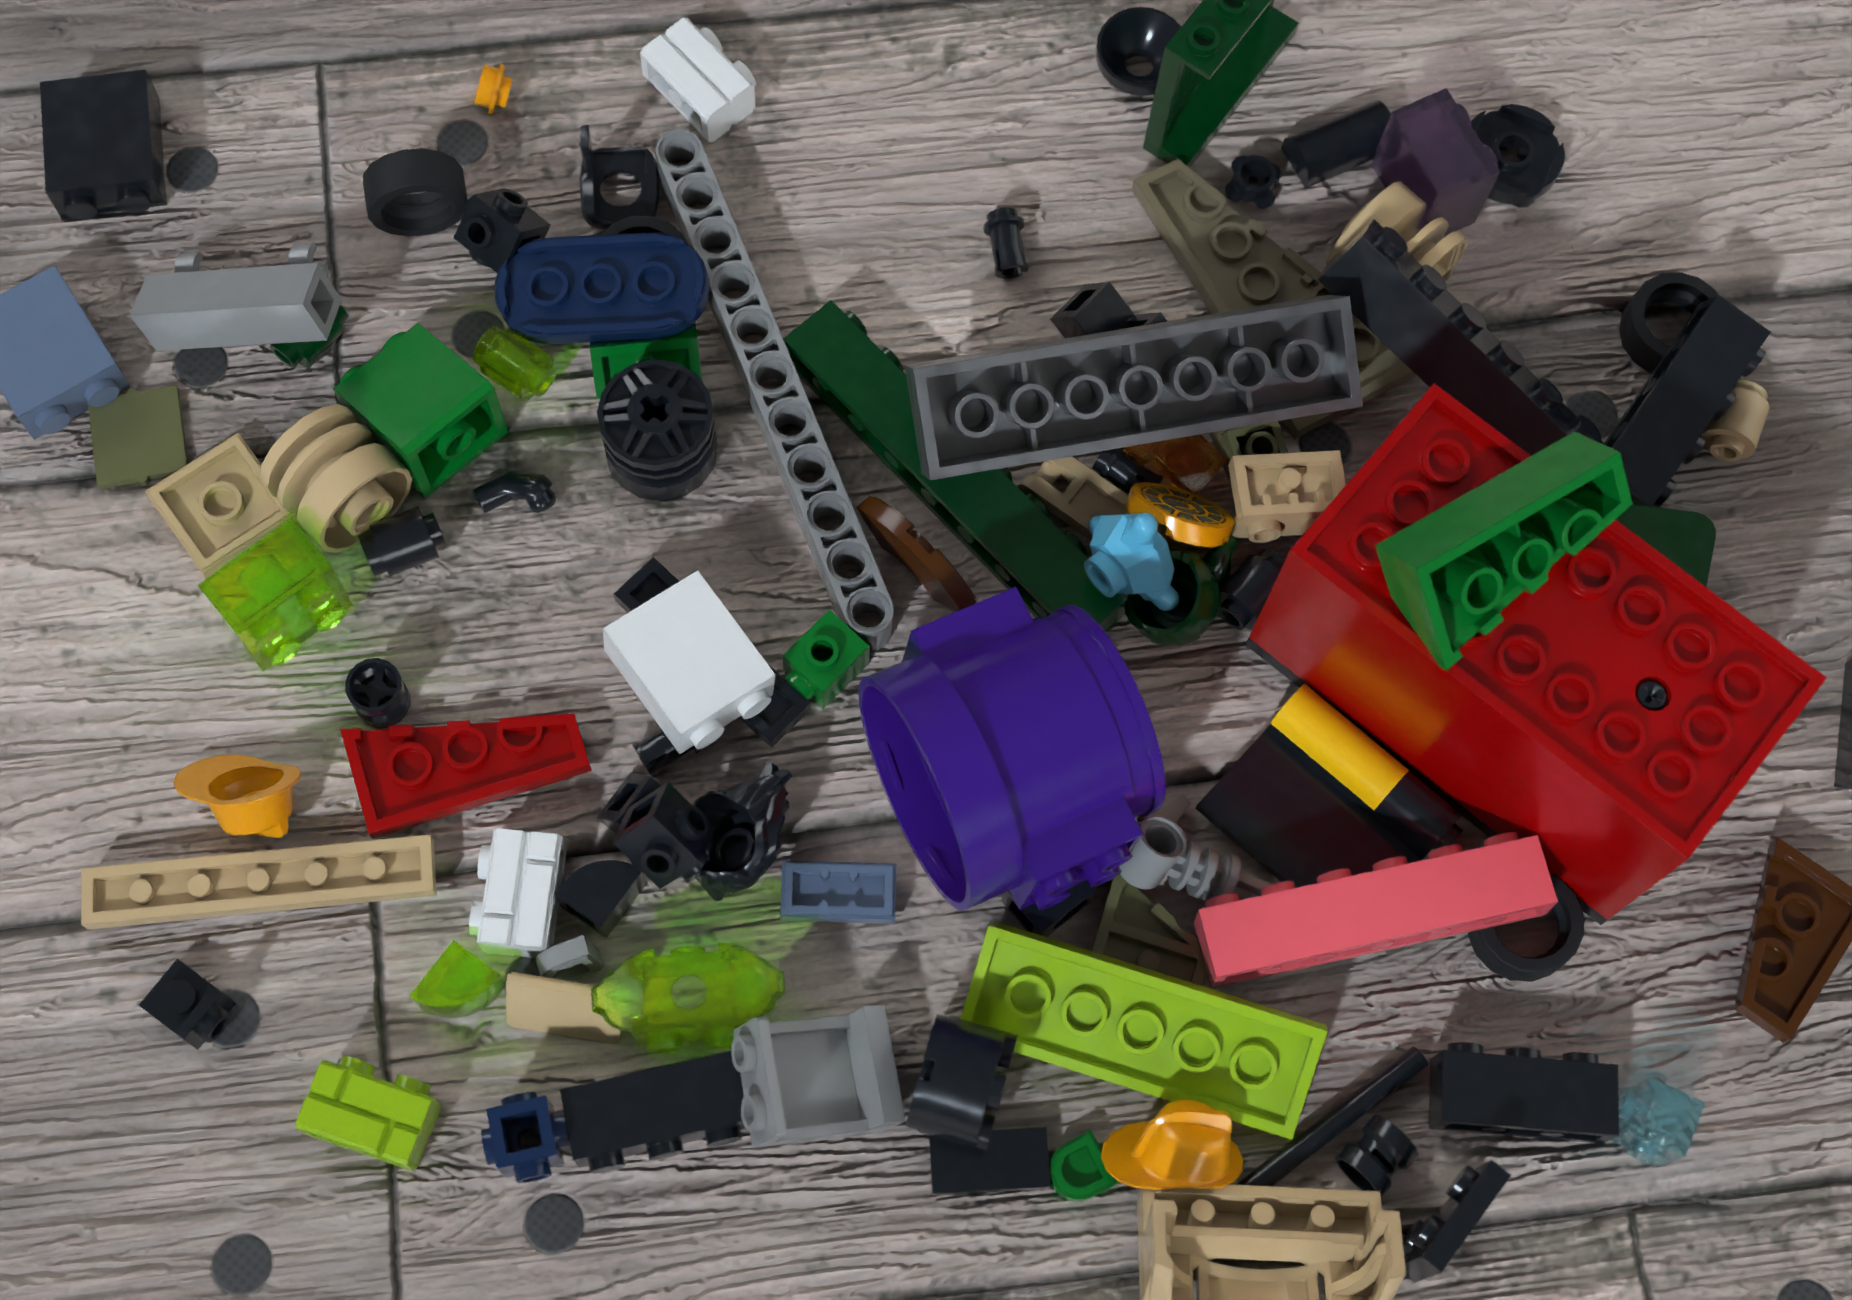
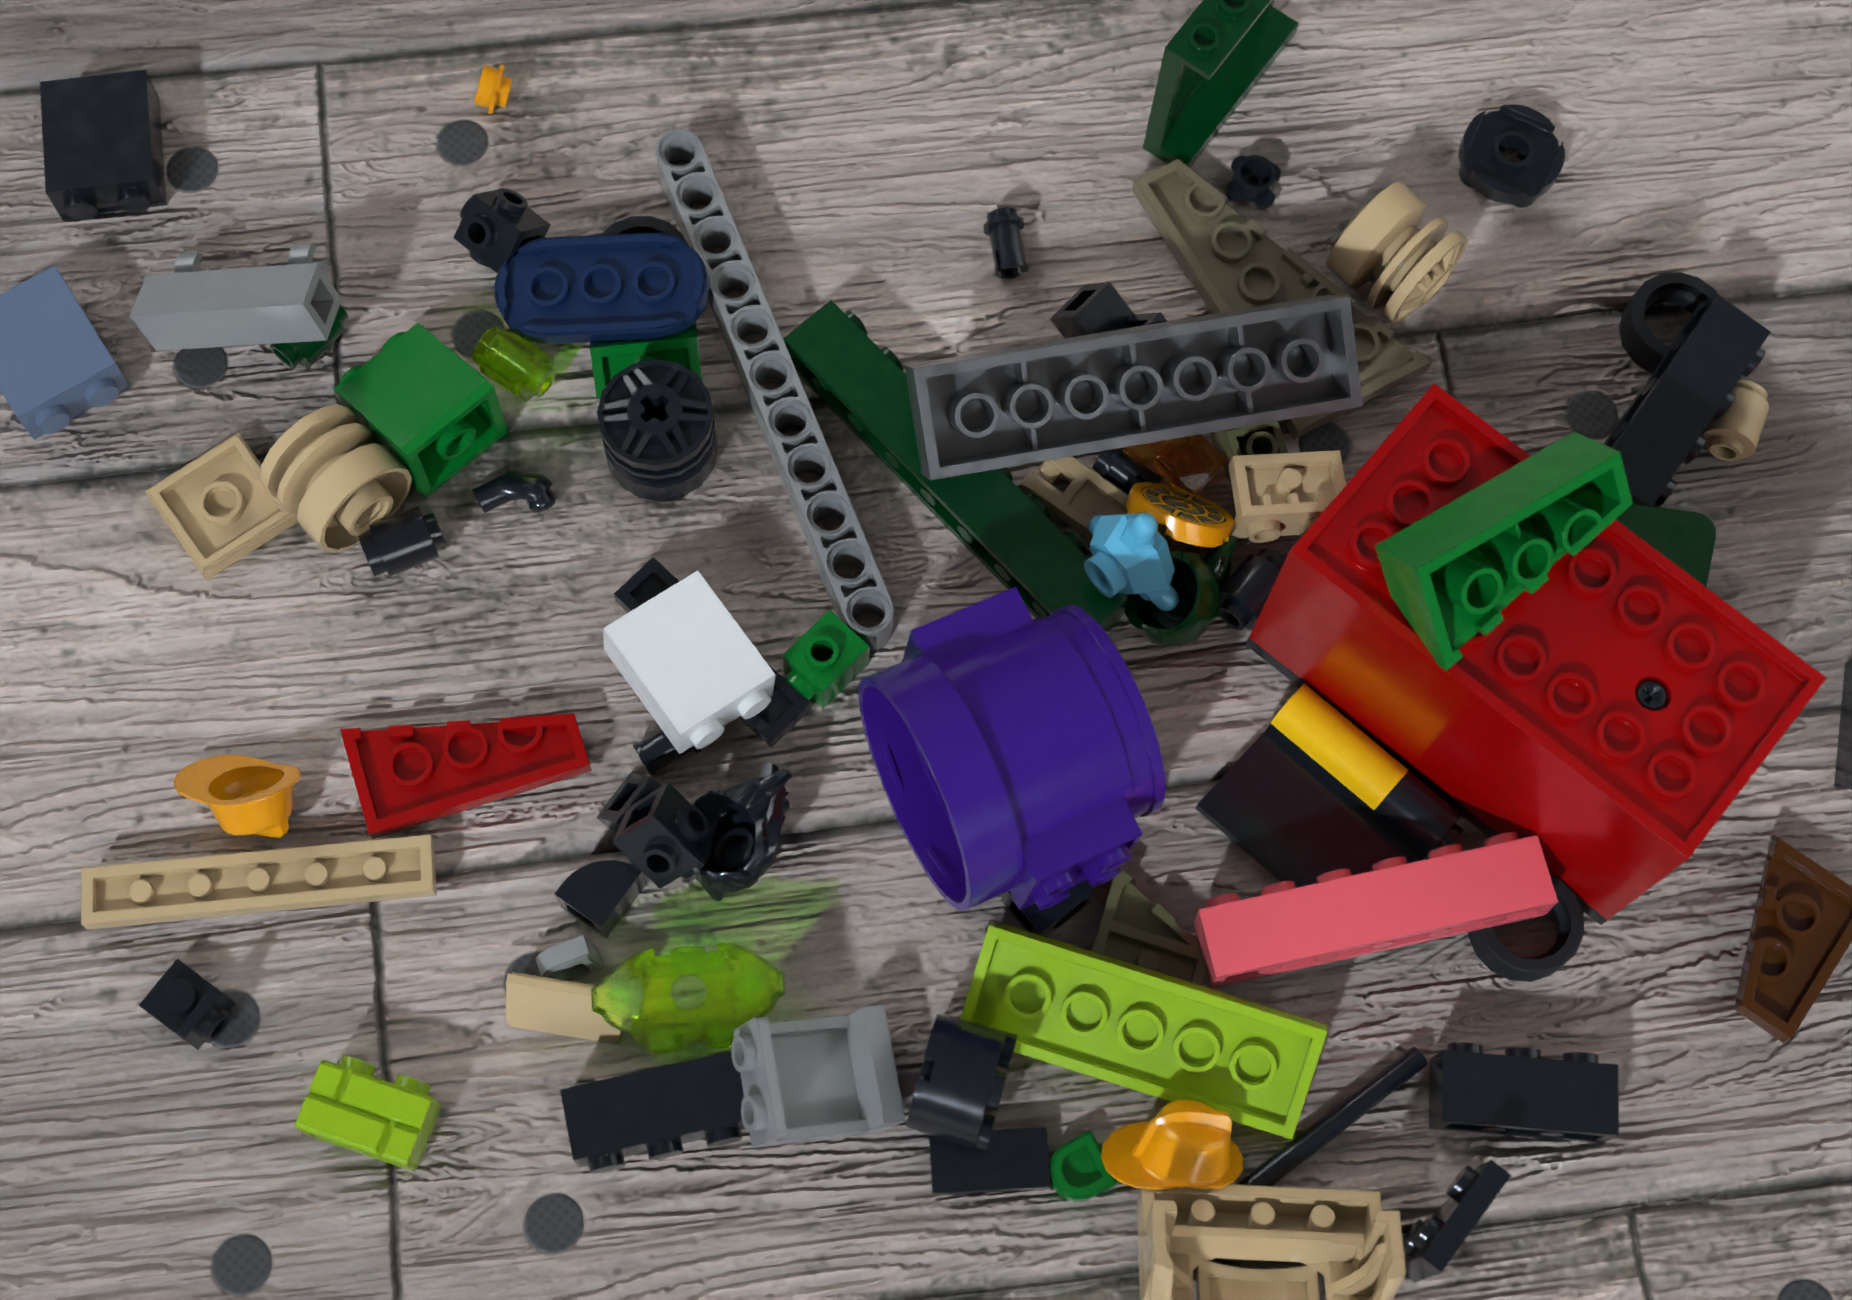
olive piece [88,385,188,489] -> none
clear neon green brick [198,517,353,671] -> none
black wheel [345,658,411,728] -> none
black tyre [363,148,468,236] -> none
clear neon green brick [409,940,506,1018] -> none
white brick [469,828,567,958] -> none
dark blue brick [481,1092,570,1184] -> none
black piece [579,125,659,228] -> none
white brick [640,17,756,143] -> none
sand blue plate [780,861,897,924] -> none
reddish brown tile [856,496,976,611] -> none
black piece [1096,7,1182,96] -> none
light grey piece [1120,794,1271,900] -> none
black brick [1281,100,1398,189] -> none
black brick [1318,219,1604,456] -> none
black wheel [1335,1115,1419,1197] -> none
clear purple piece [1371,88,1500,237] -> none
clear light blue brick [1610,1077,1705,1166] -> none

